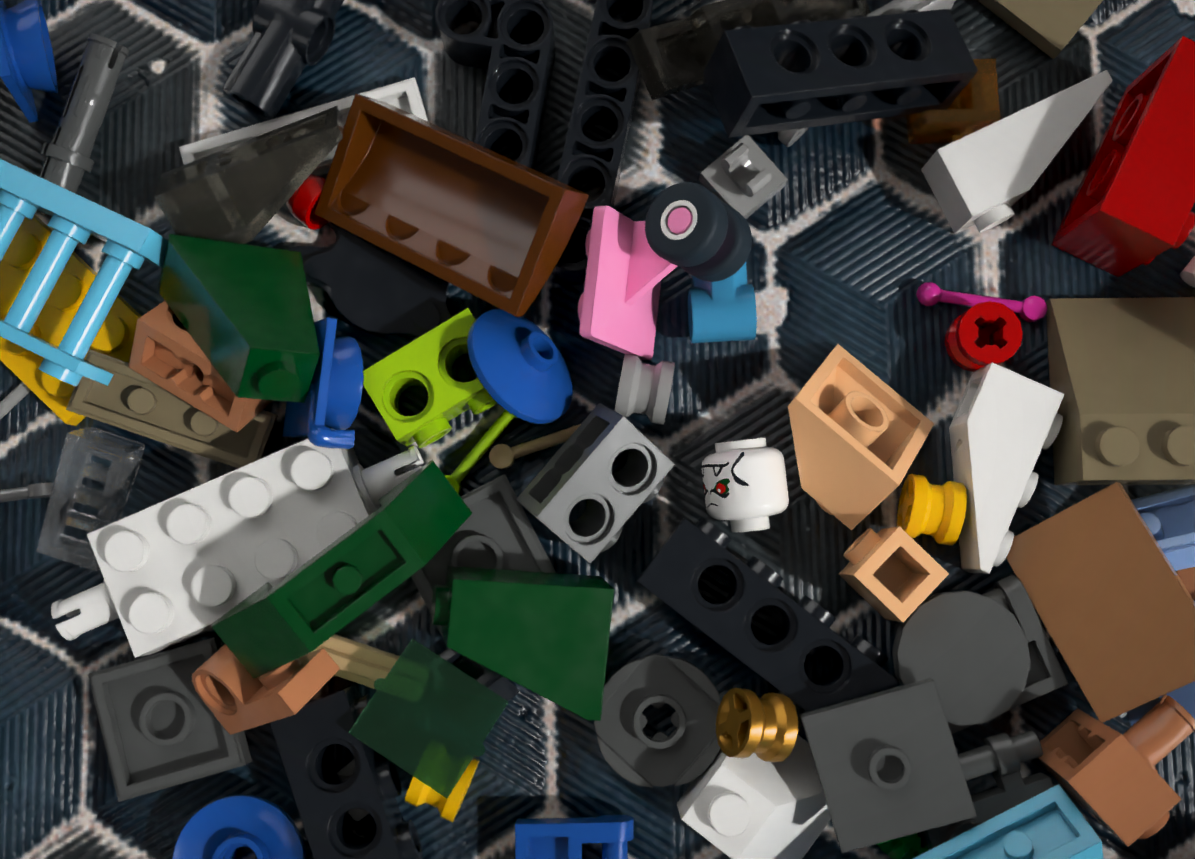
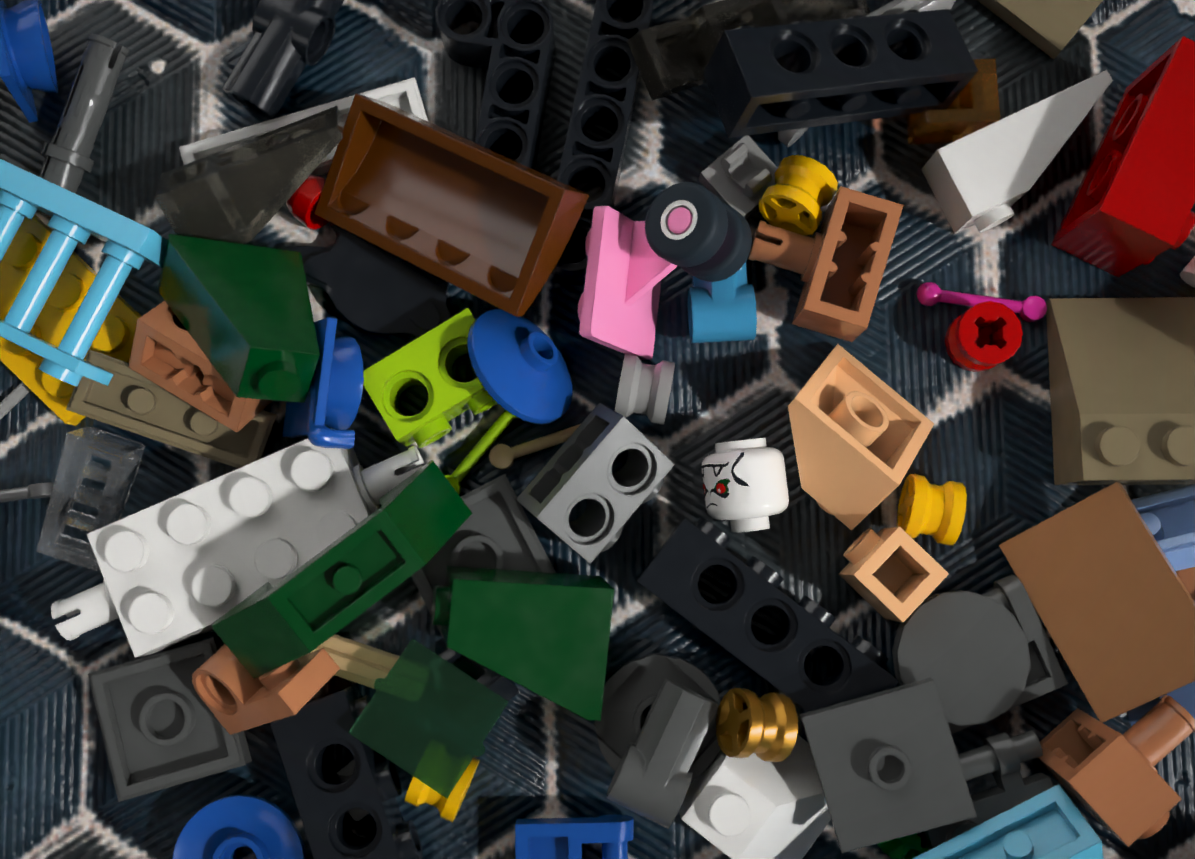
white slope [949,362,1064,574] -> none
none -> dark grey piece [606,679,718,828]
none -> nougat brick [747,186,904,342]
none -> yellow wheel [759,155,838,236]

